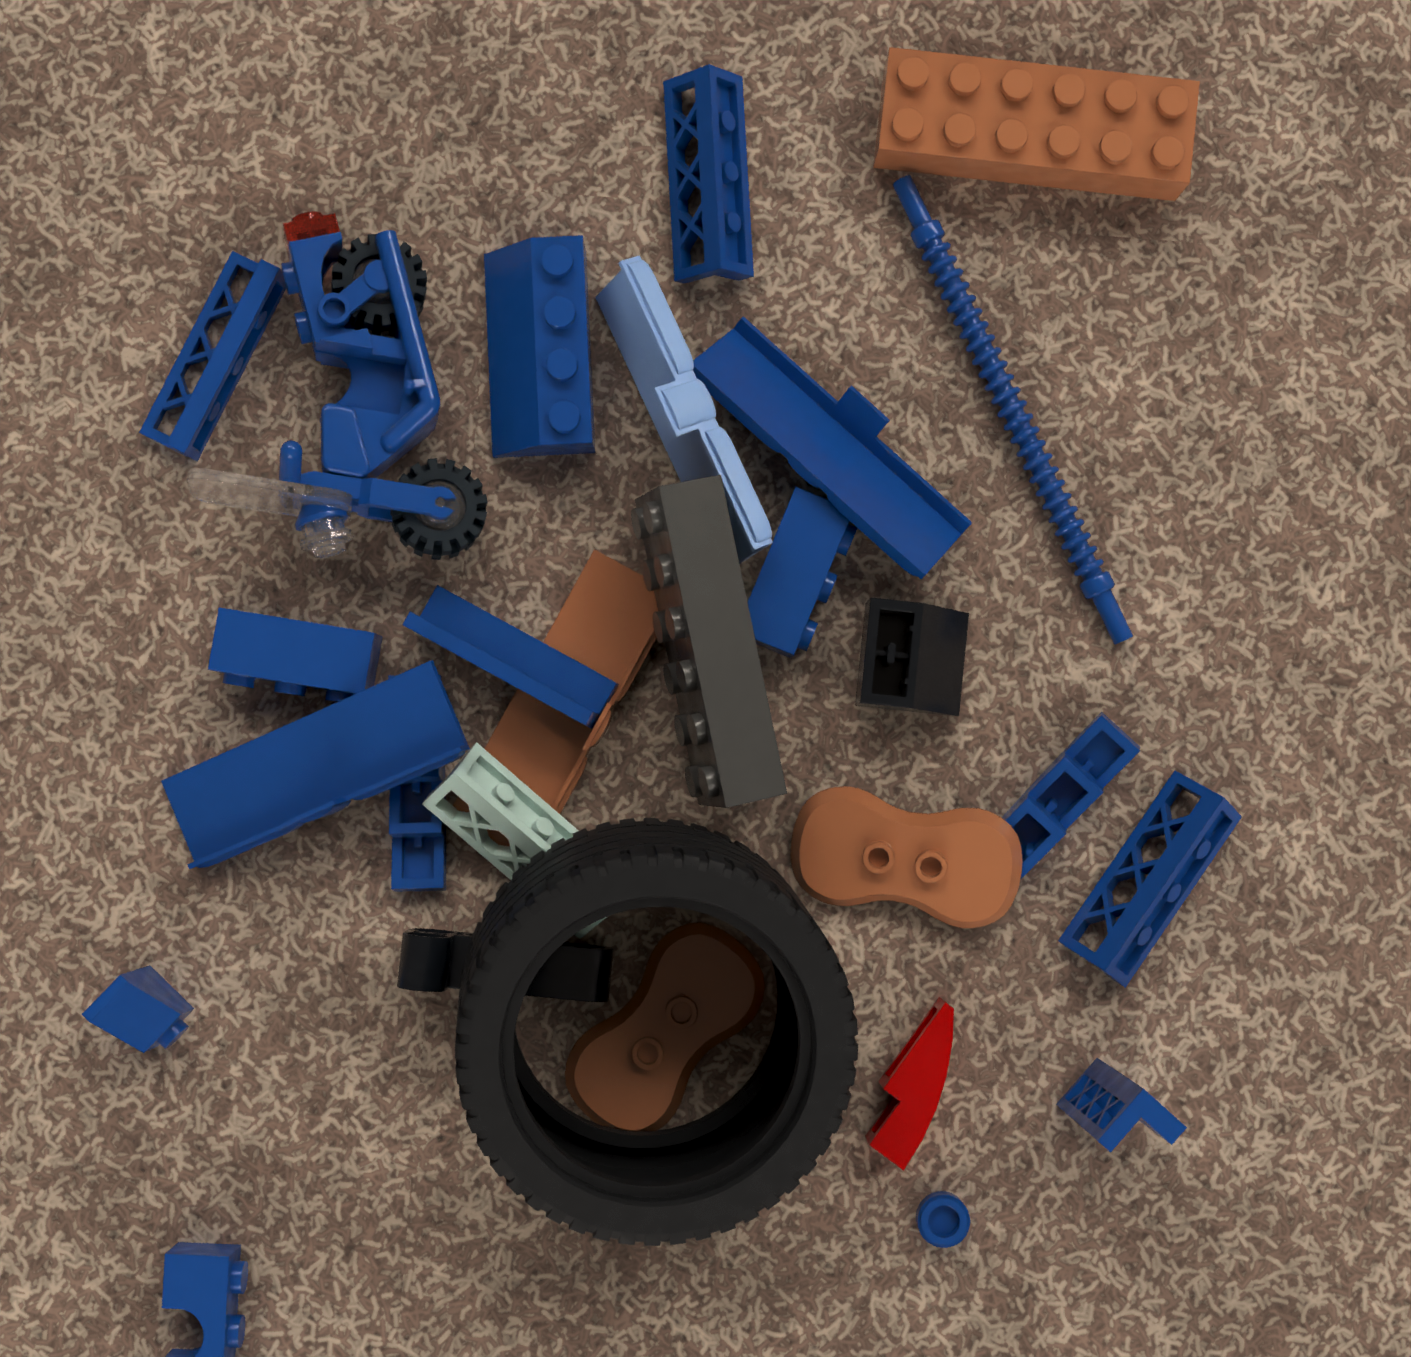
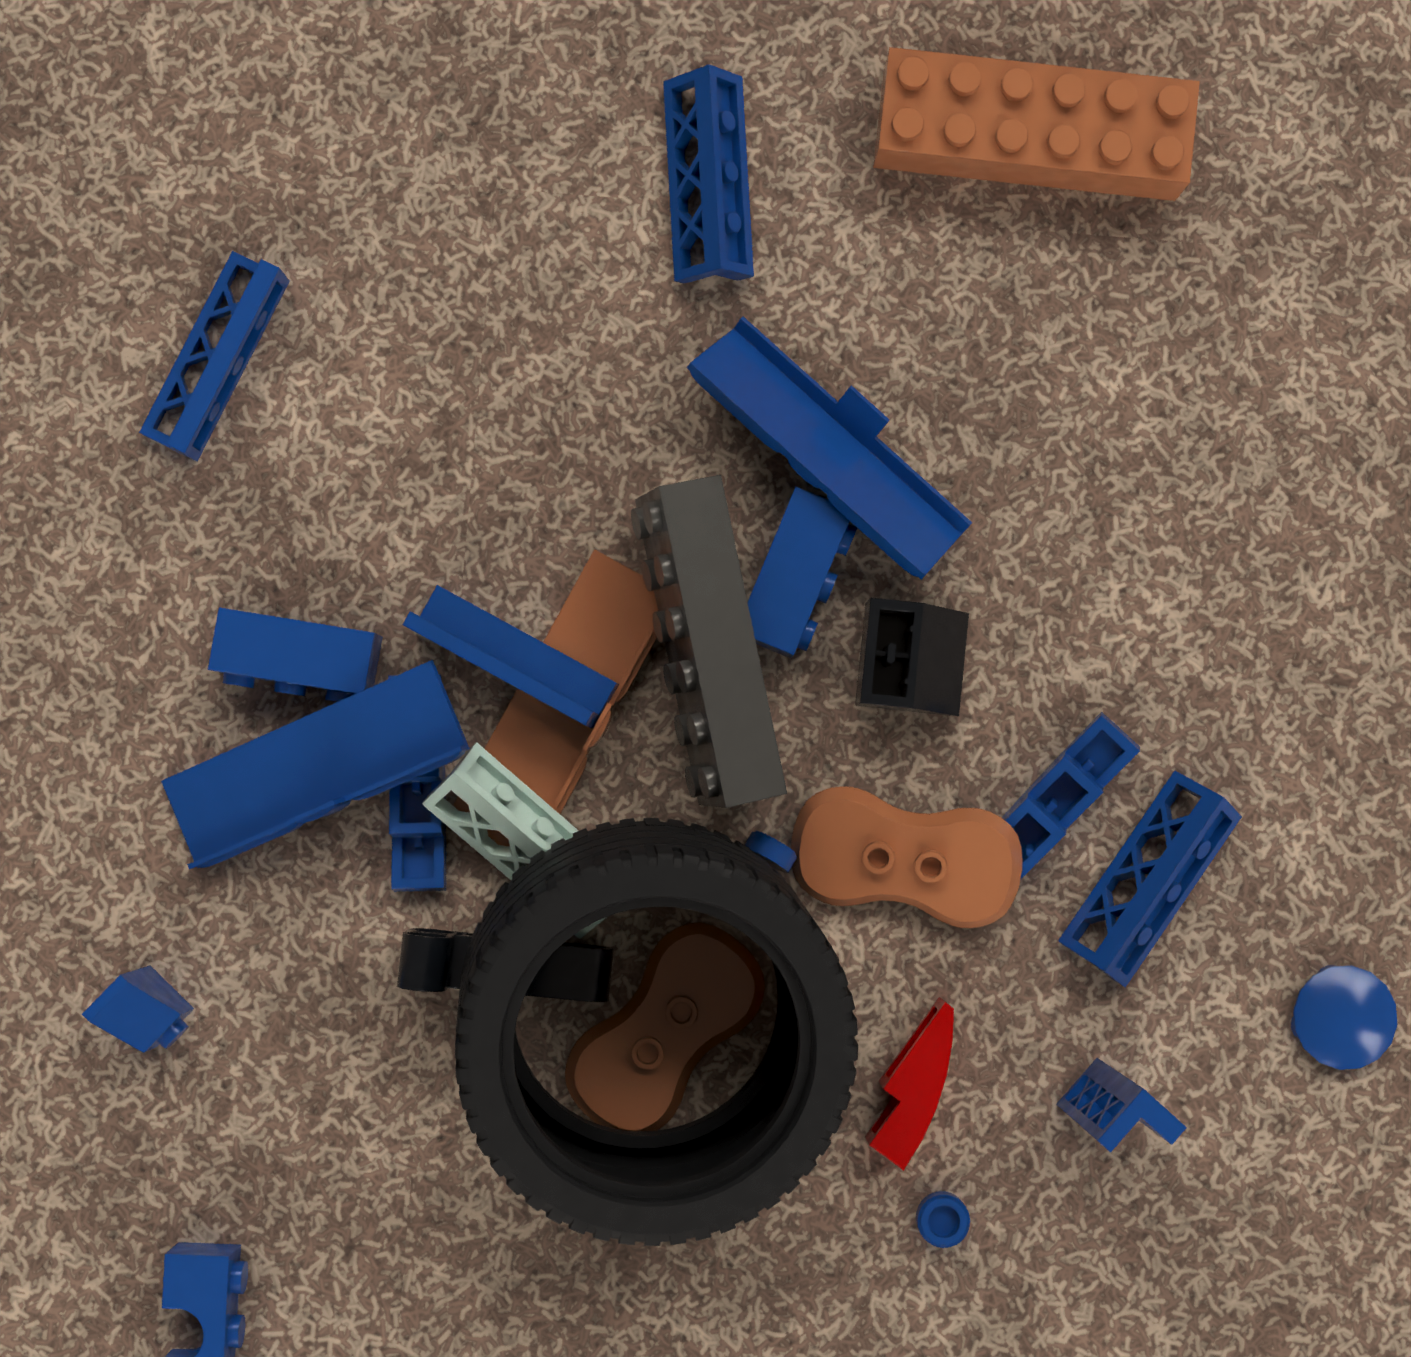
blue piece [187,211,488,560] -> none
blue slope [484,235,595,458] -> none
light blue piece [595,255,773,564] -> none
blue hose [892,175,1133,645] -> none
none -> blue tile [745,830,797,873]
none -> blue dish [1291,965,1398,1070]

